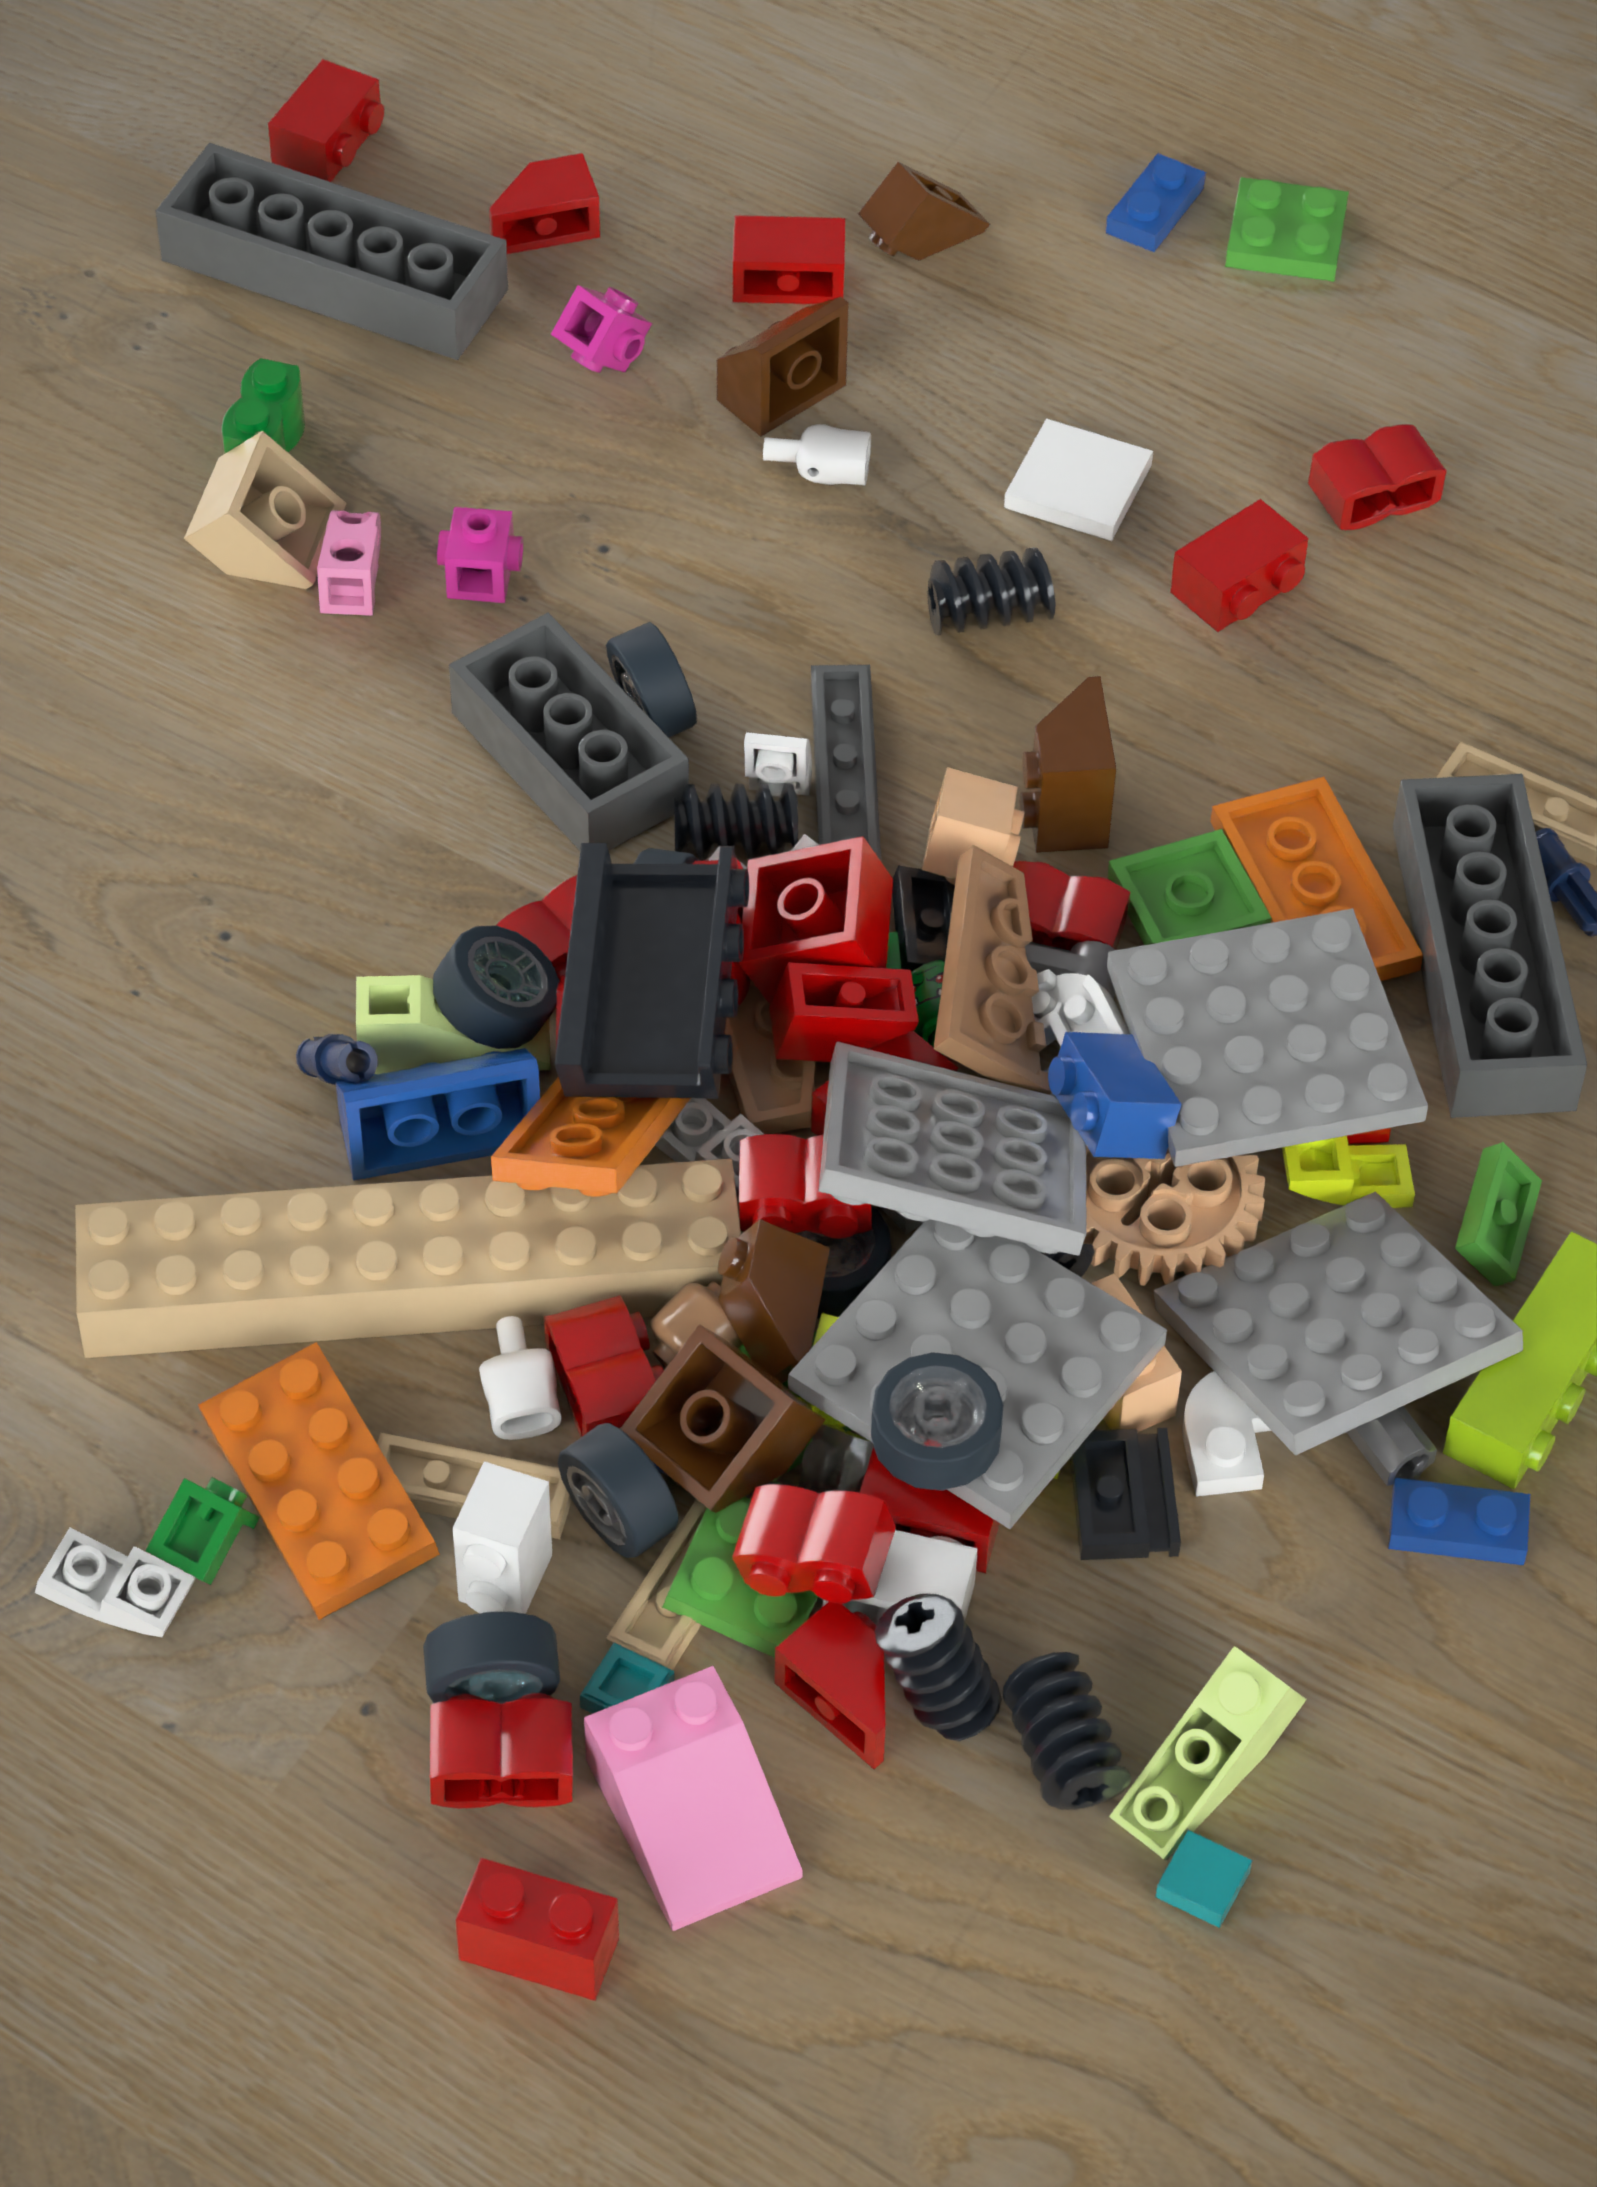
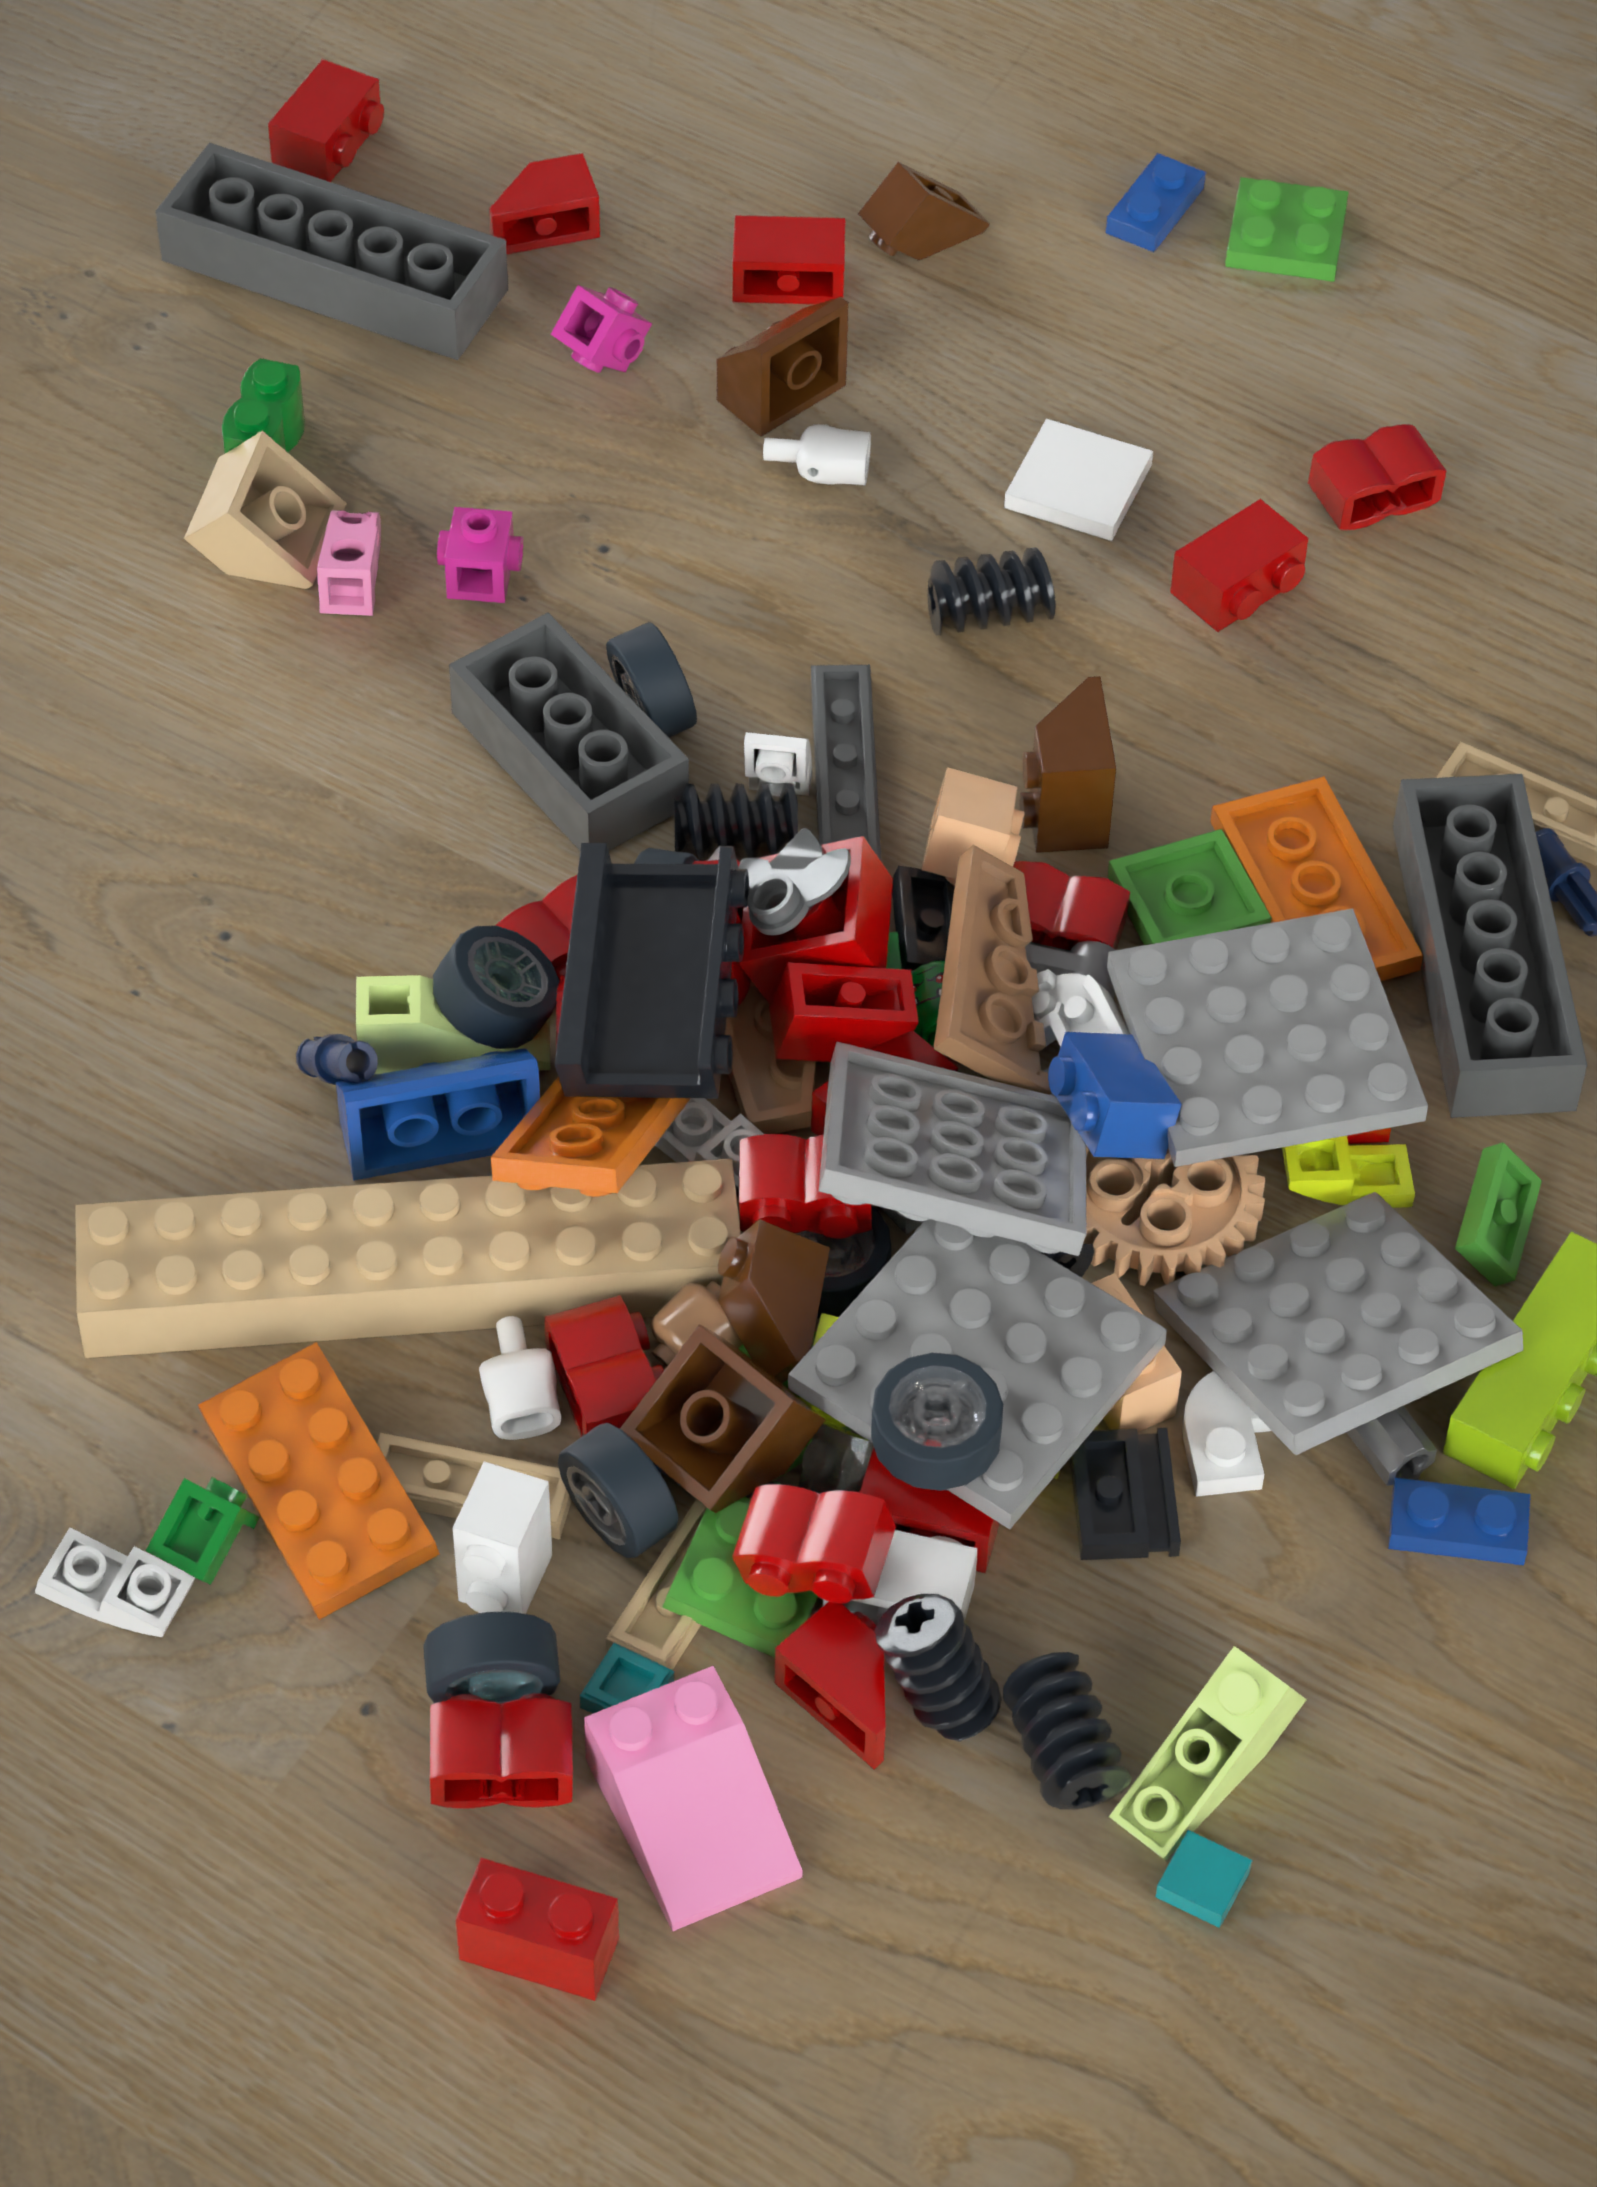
none -> dark grey plate [738,828,851,935]

